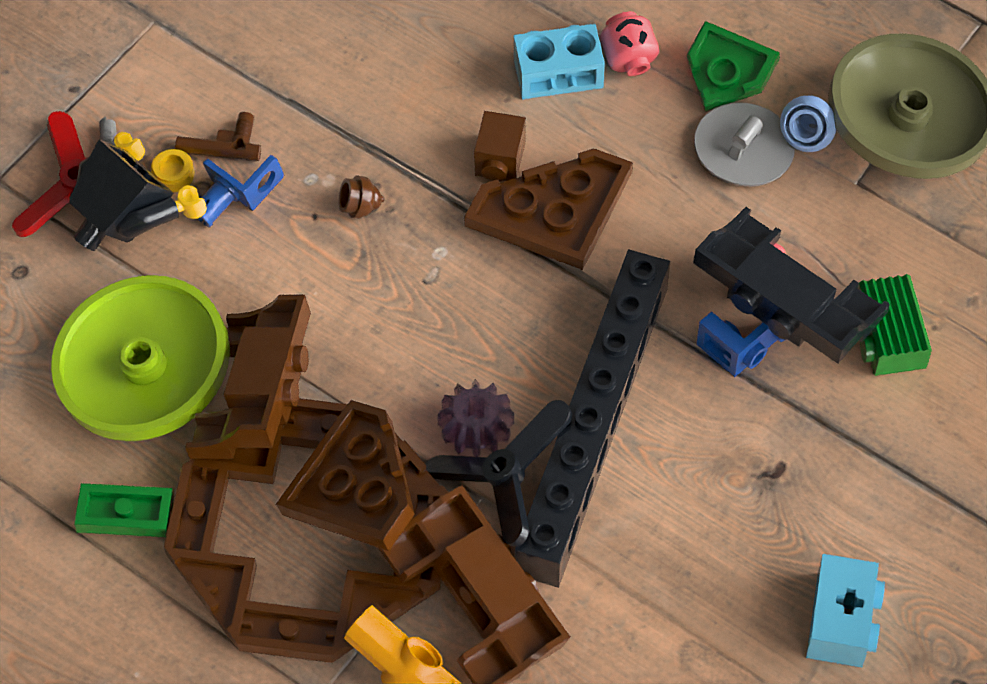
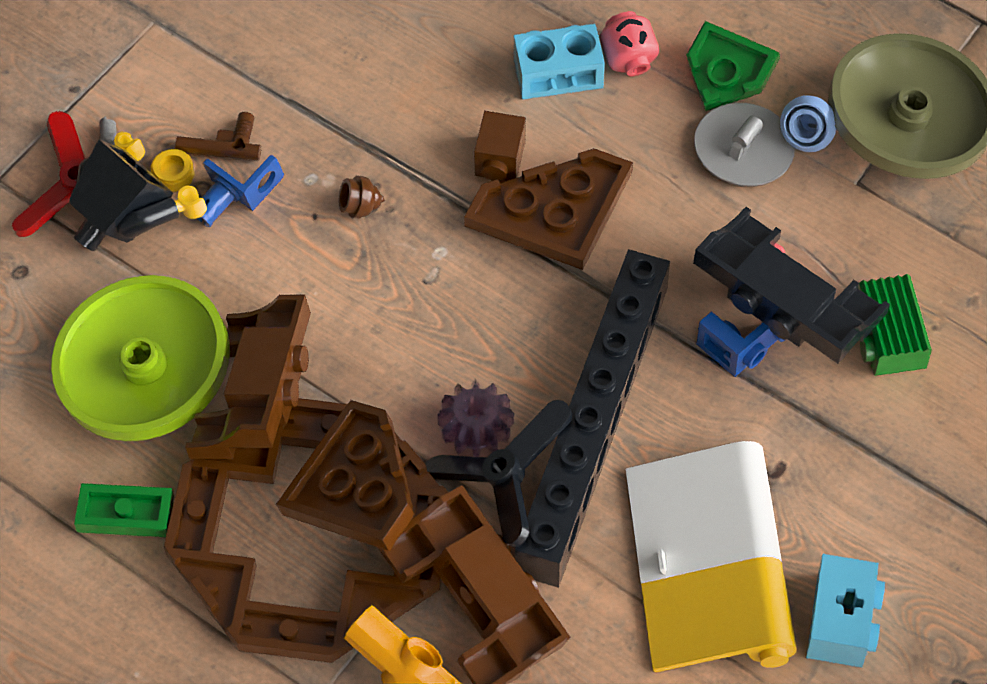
none -> door [625,441,797,673]

